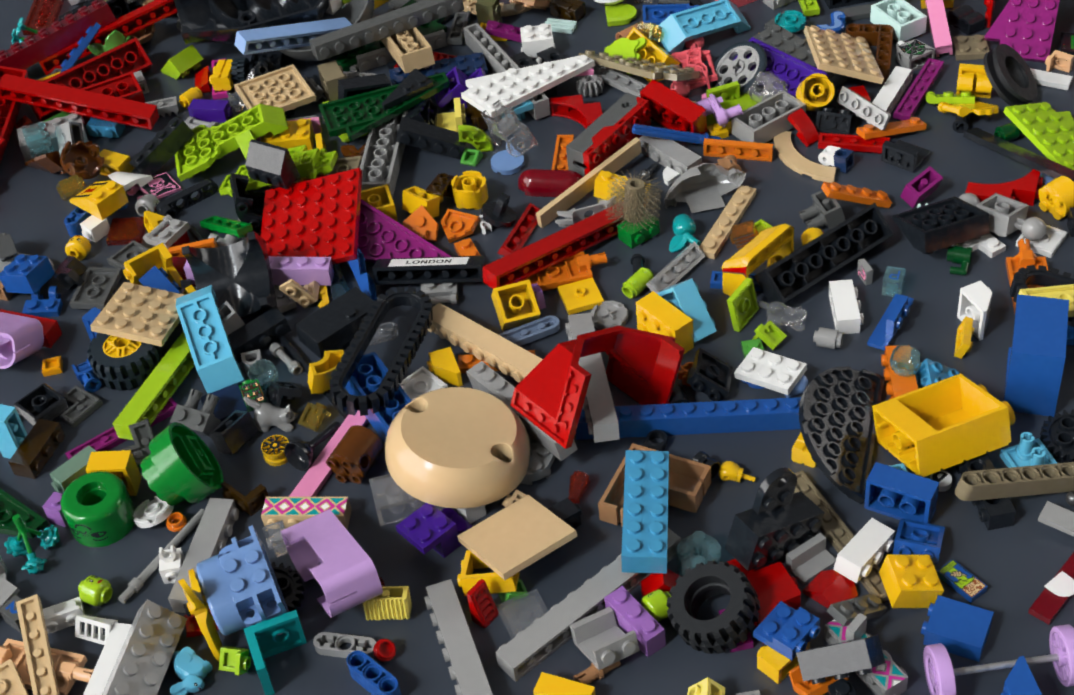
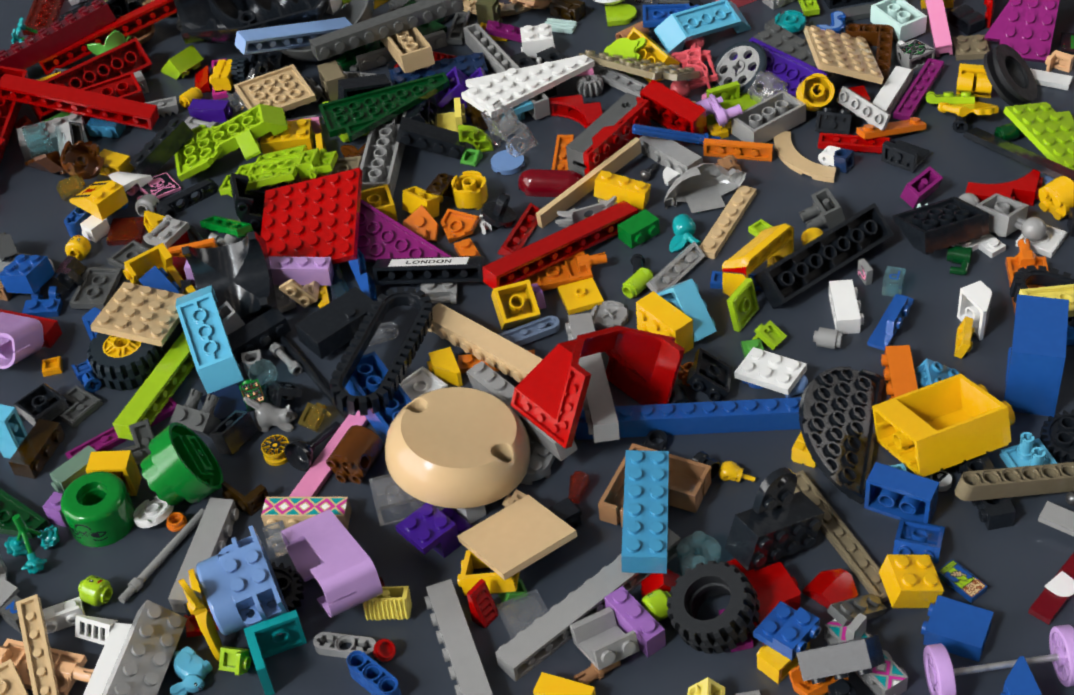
blue plate [60,22,101,73] -> none
white brick [159,545,185,584] -> none
black slope [245,139,300,189] -> none
yellow brick [307,350,344,394] -> none
black wing [382,69,433,110] -> none
dark tan piece [607,170,662,232] -> none
clear yellow bracket [637,22,662,43] -> none
clear orange brick [730,220,759,251] -> none
clear animal [758,300,807,331] -> none
light grey panel [786,533,836,584] -> none
red slope [787,108,819,147] -> none
orange plate [821,182,892,208] -> none
white brick [833,518,895,583] -> none
clear light blue hair [890,345,922,377] -> none

